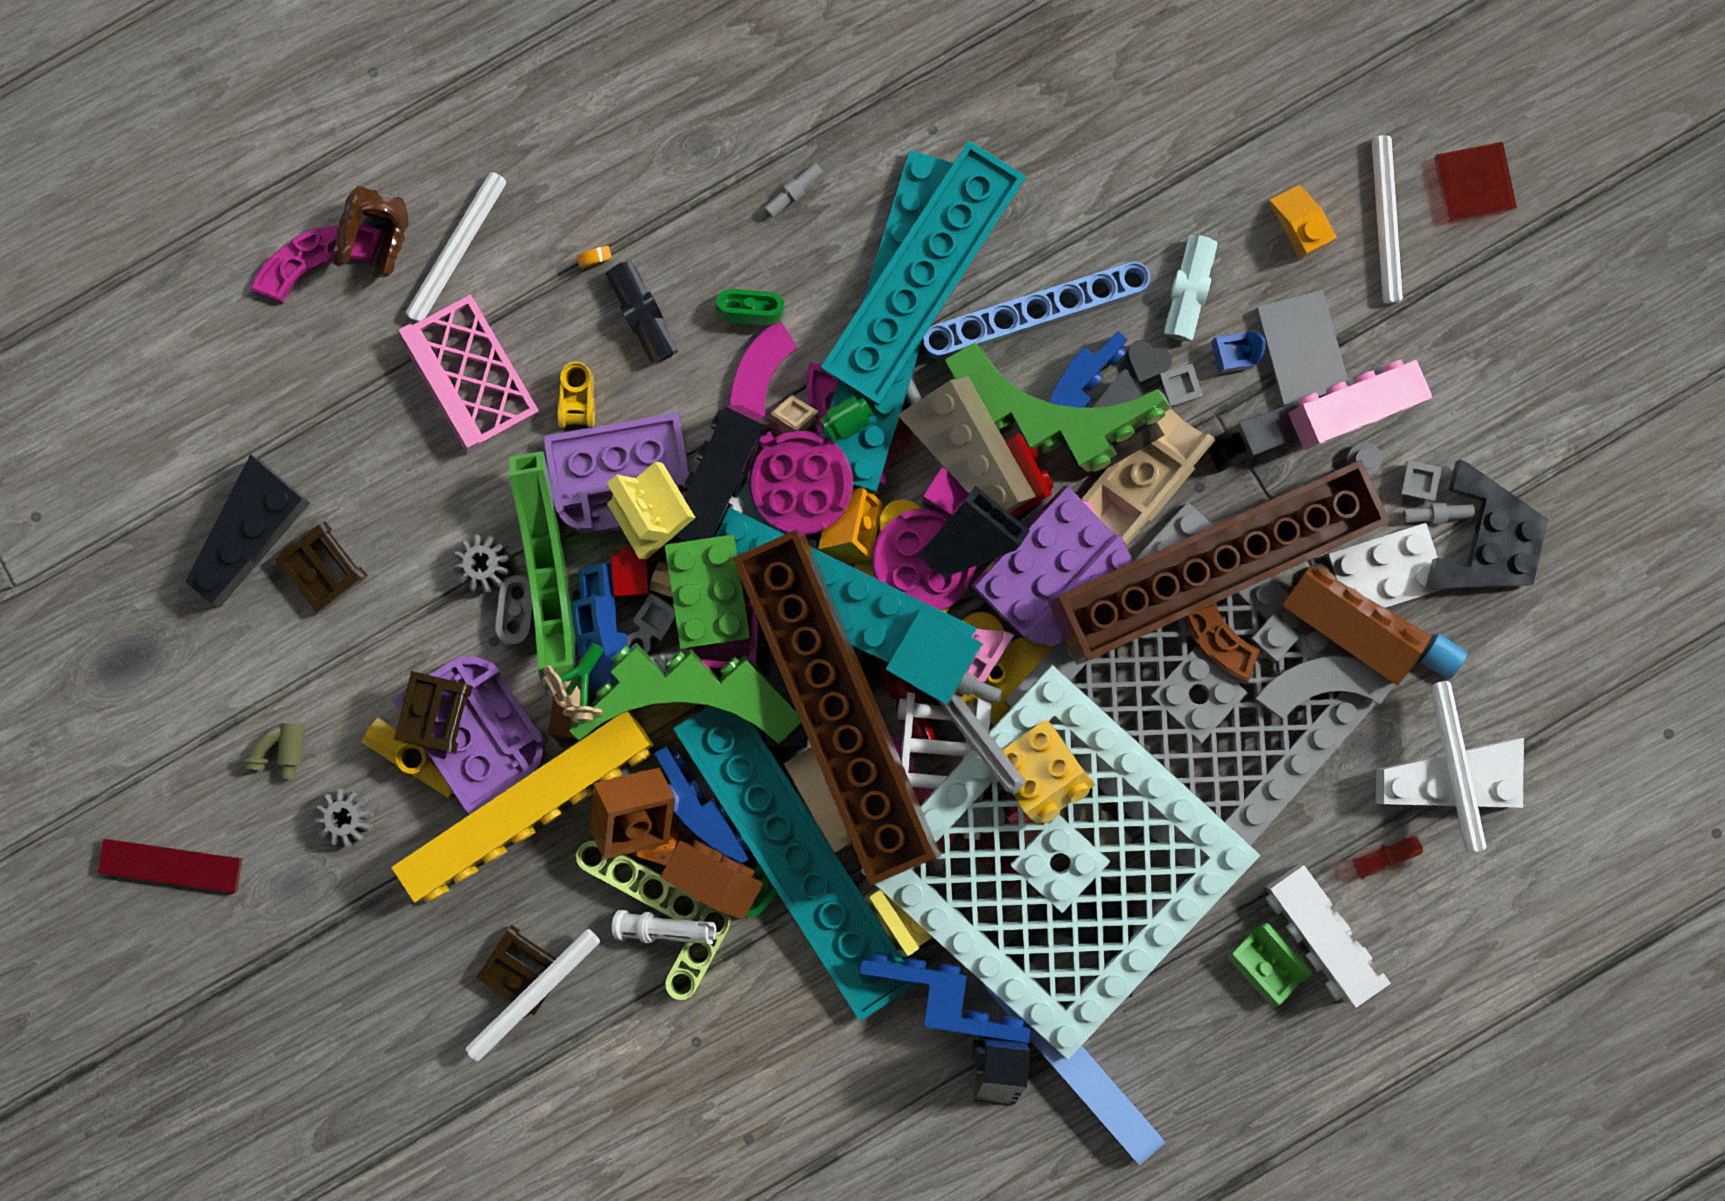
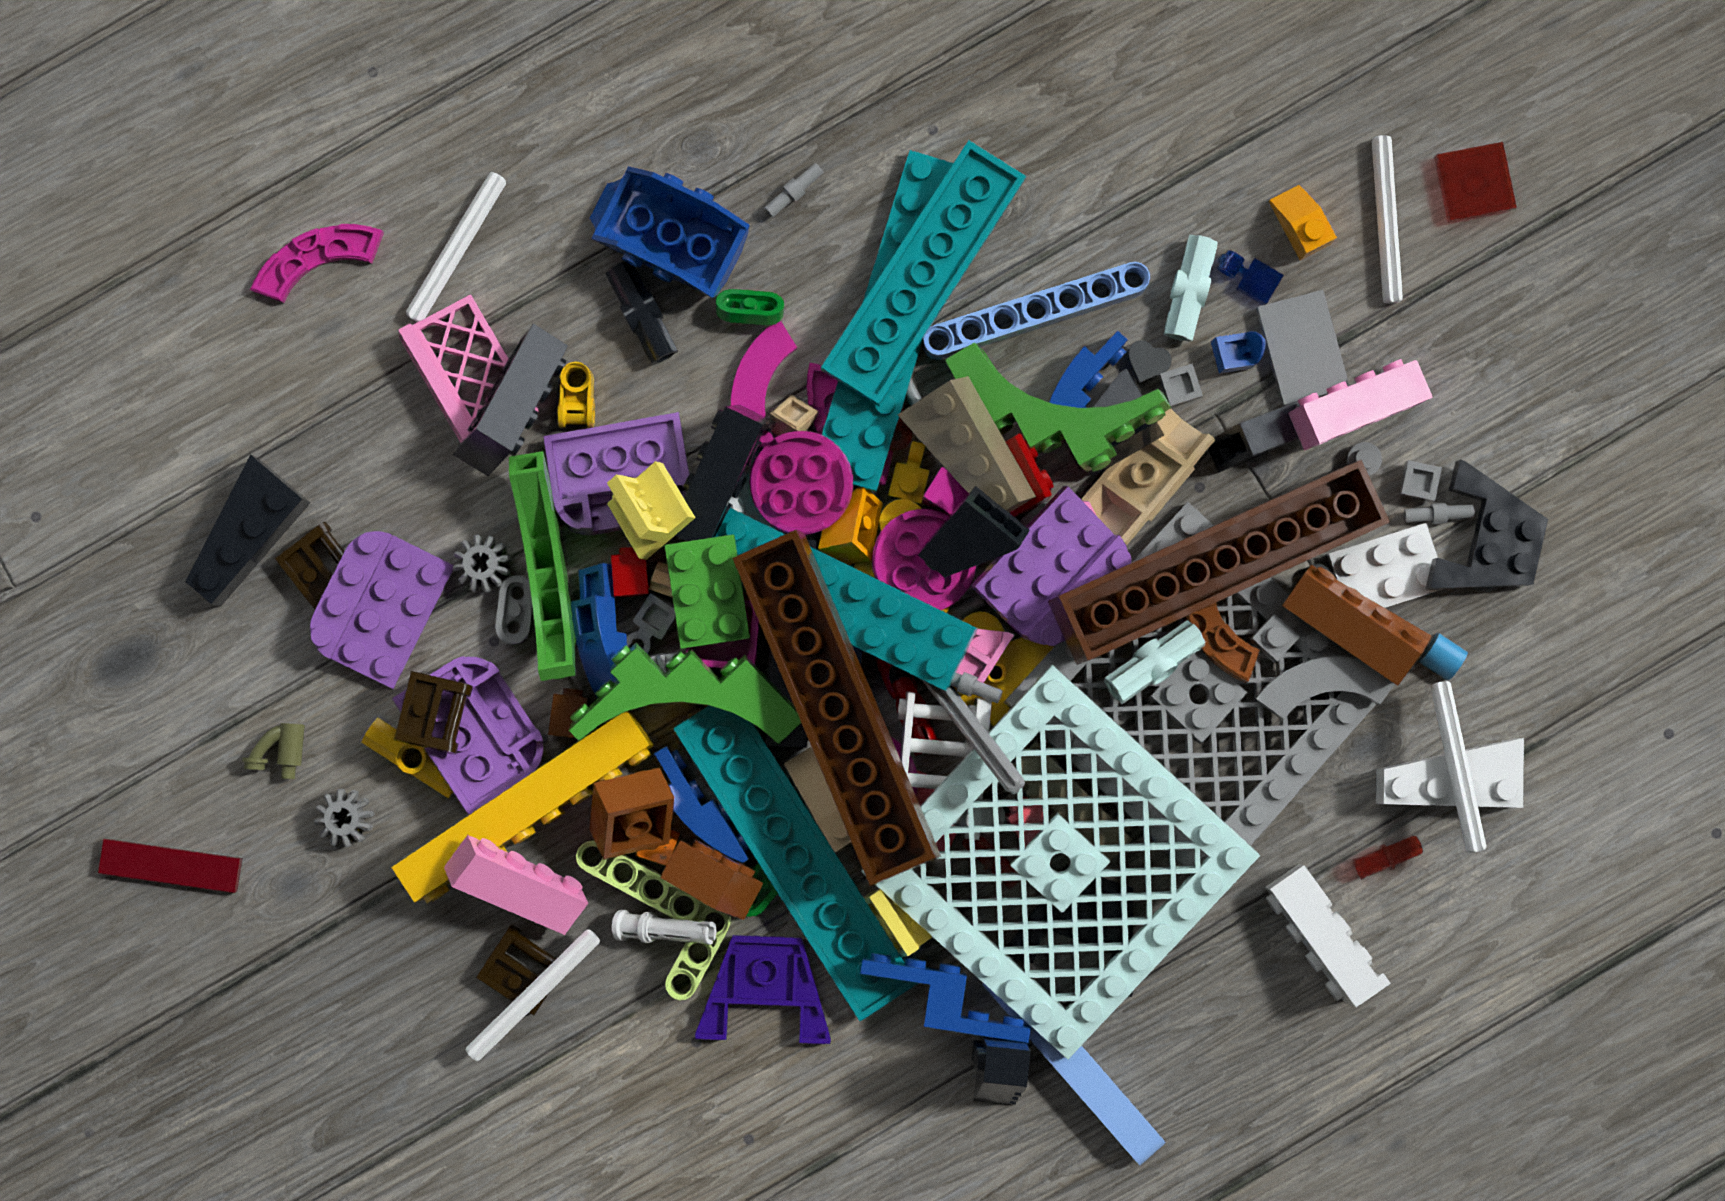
reddish brown piece [332,185,409,278] -> none
plant [542,642,605,724] -> none
light orange tile [576,246,612,269] -> none
green brick [820,395,874,443] -> none
teal tile [886,608,983,705] -> none
yellow bracket [1002,721,1095,826] -> none
bright green bracket [1227,923,1313,1008] -> none
none -> medium lavender plate [310,531,454,689]
none -> bright pink brick [444,835,588,935]
none -> wedge [453,324,568,476]
none -> blue slope [589,166,750,298]
none -> dark purple wing [695,935,831,1044]
none -> yellow plate [888,441,930,504]
none -> light aqua piece [1104,620,1206,704]
none -> clear blue plate [1217,250,1284,305]

